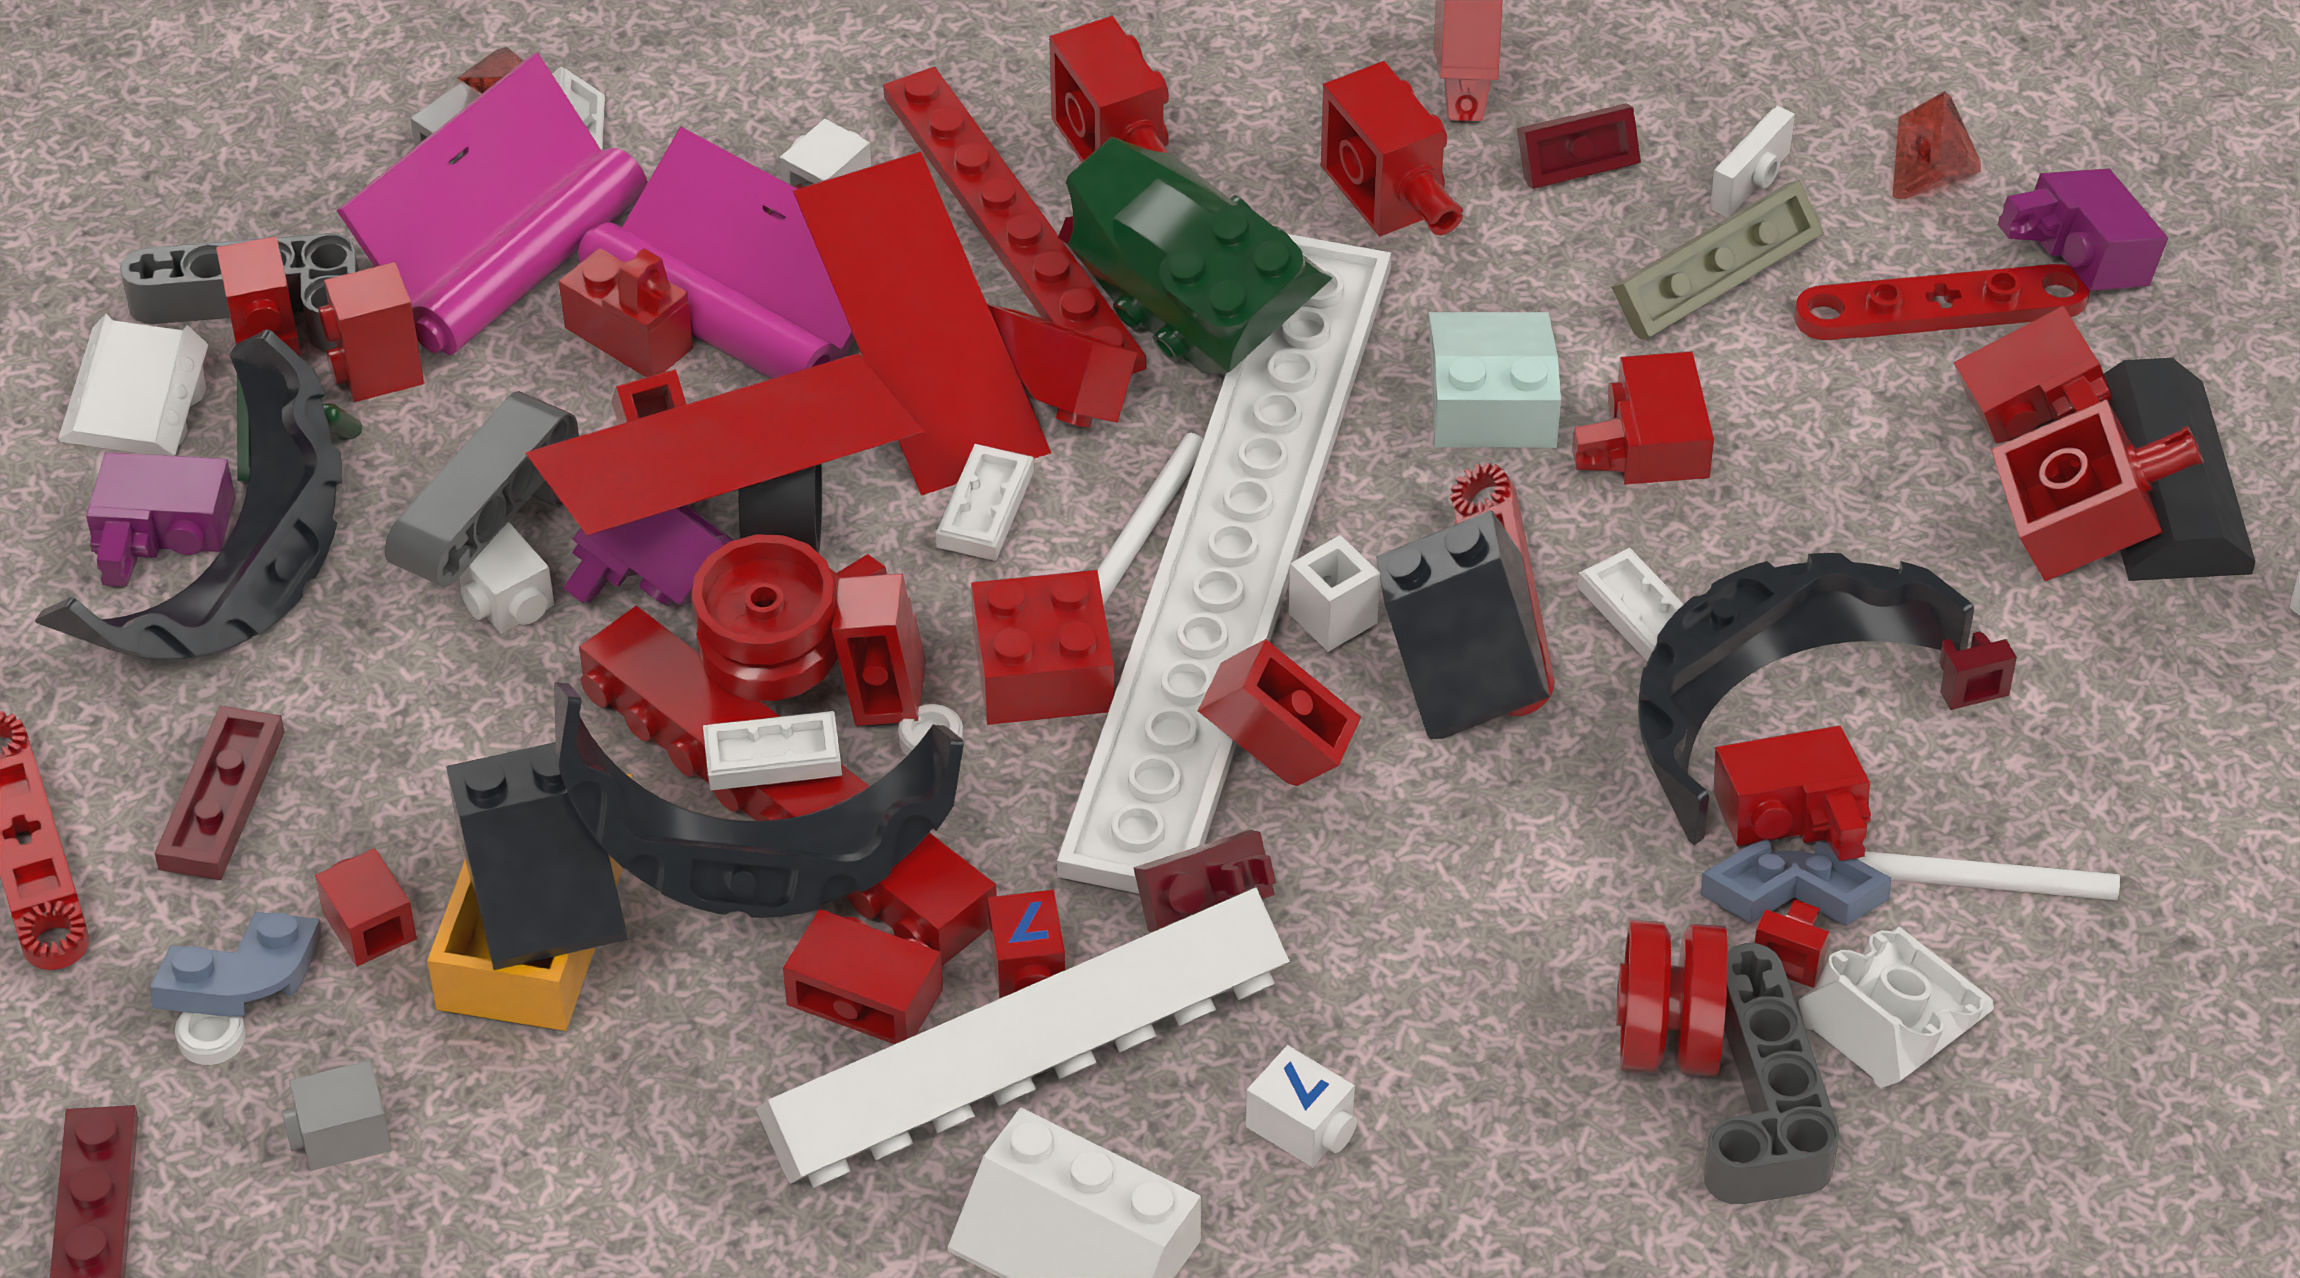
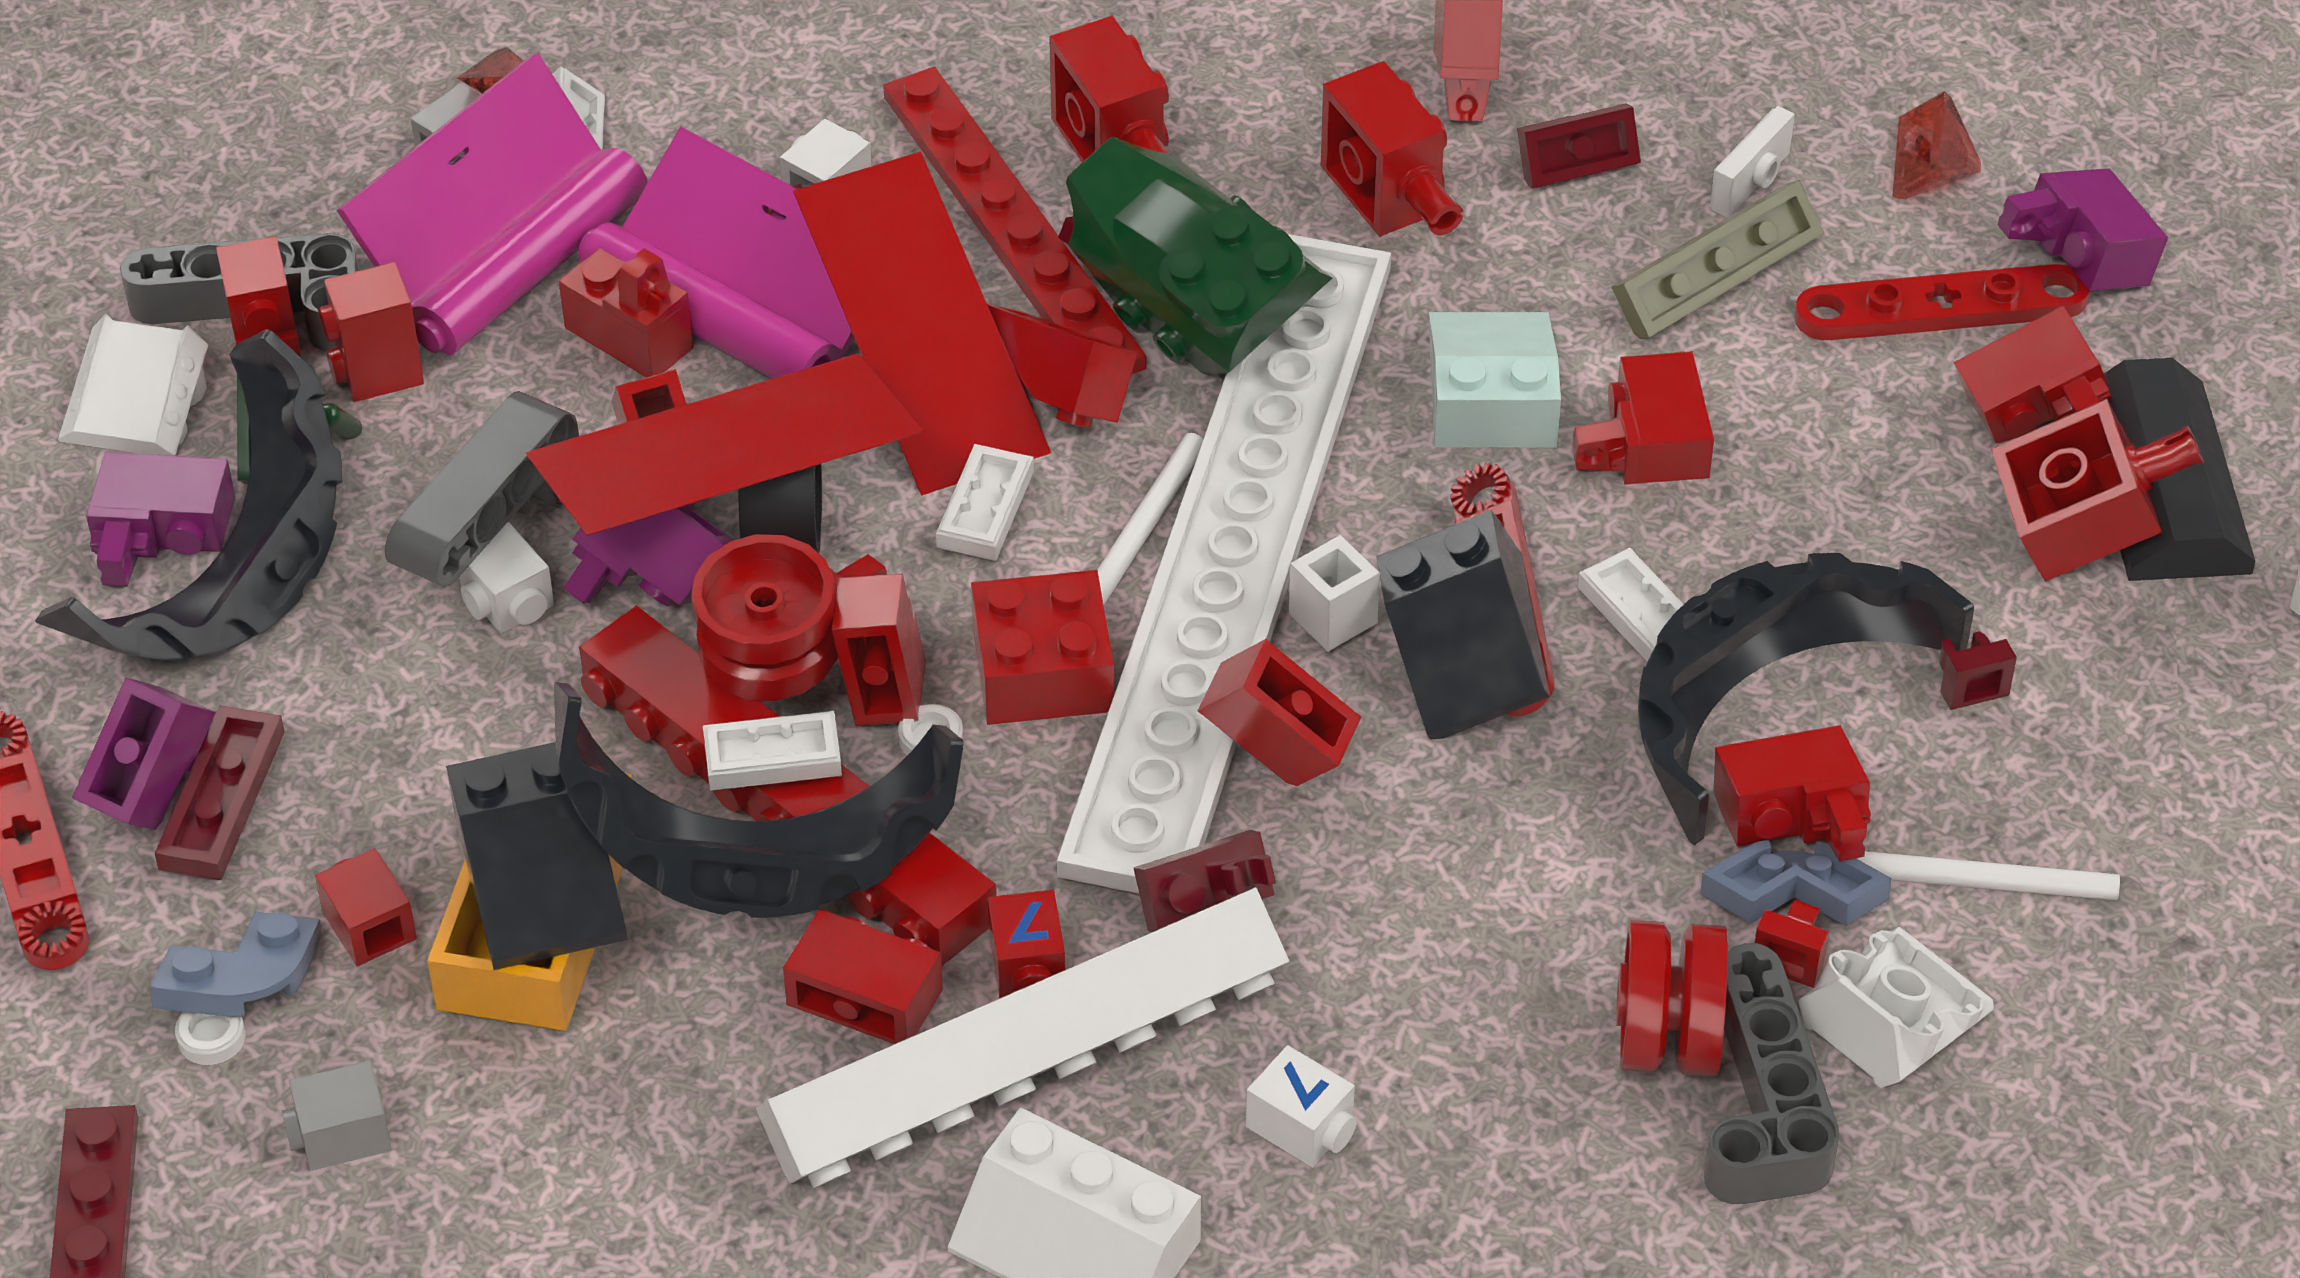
none -> magenta hinge [72,677,216,830]

